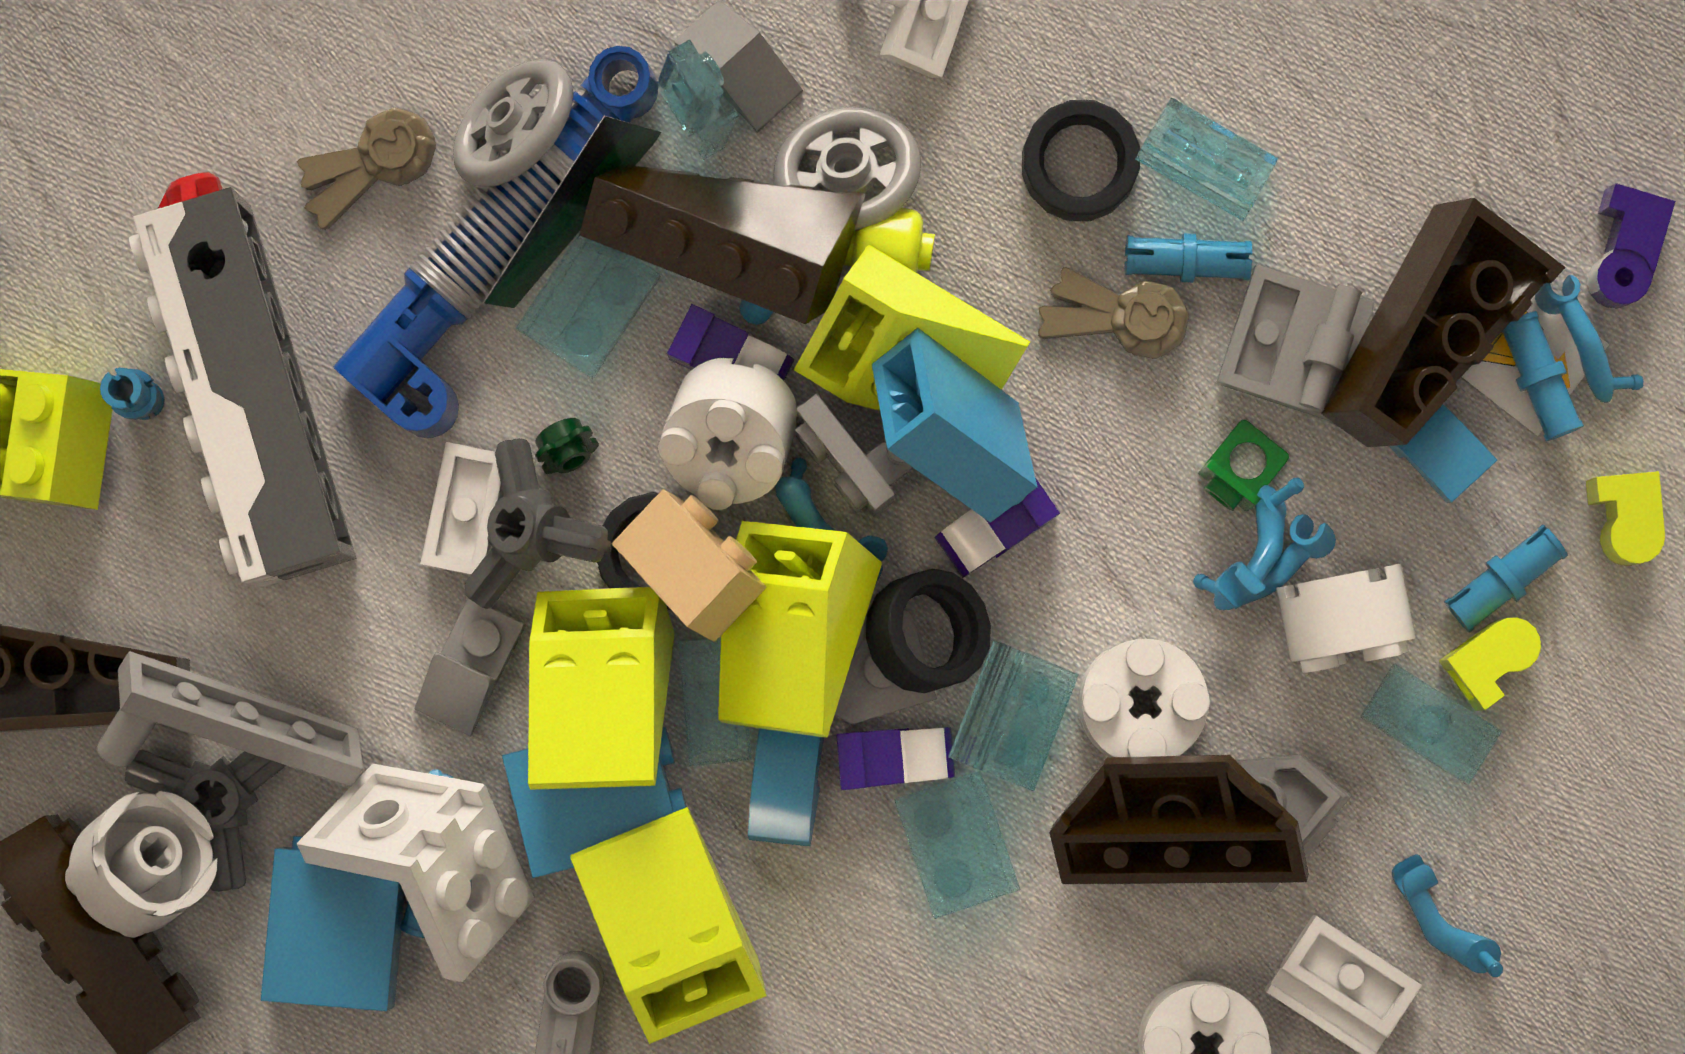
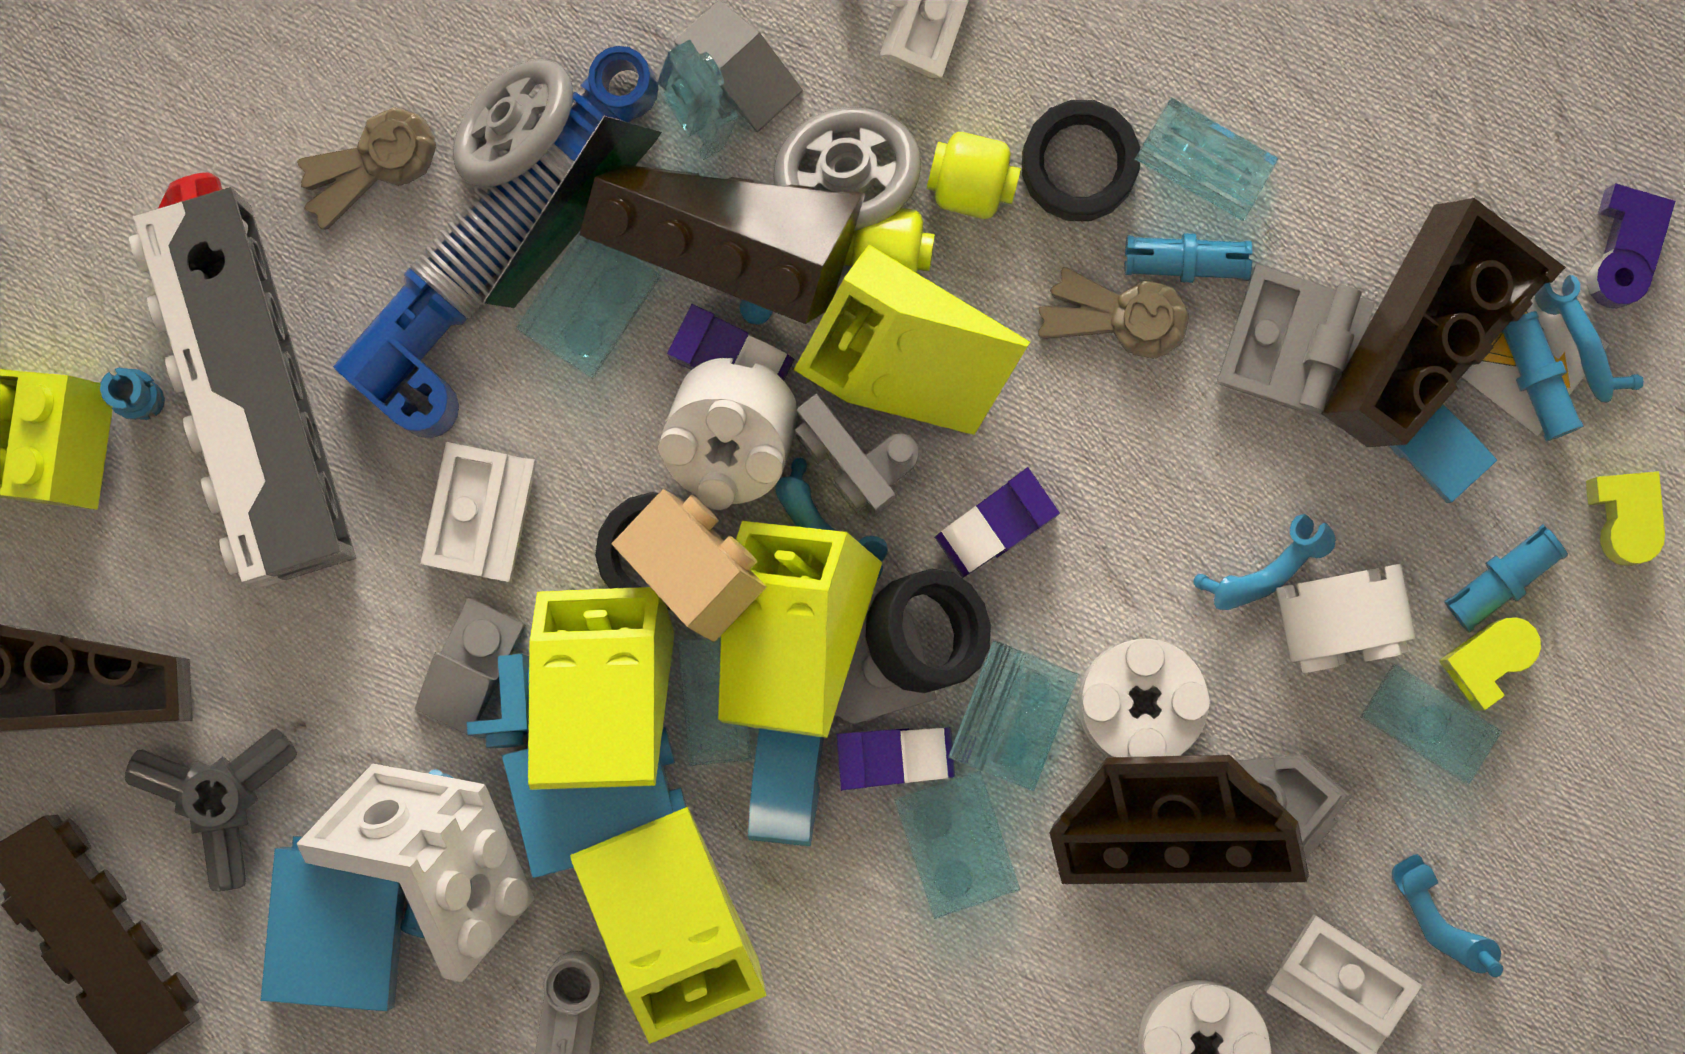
white brick [65,791,217,938] -> none
light grey piece [97,651,363,787] -> none
dark grey bush [464,438,611,609] -> none
dark green plate [535,418,599,474] -> none
dark azure brick [872,328,1037,523] -> none
green bracket [1198,420,1289,512] -> none
dark azure piece [1214,478,1304,609] -> none
none -> dark azure bracket [466,654,529,748]
none -> neon yellow head [926,132,1021,219]

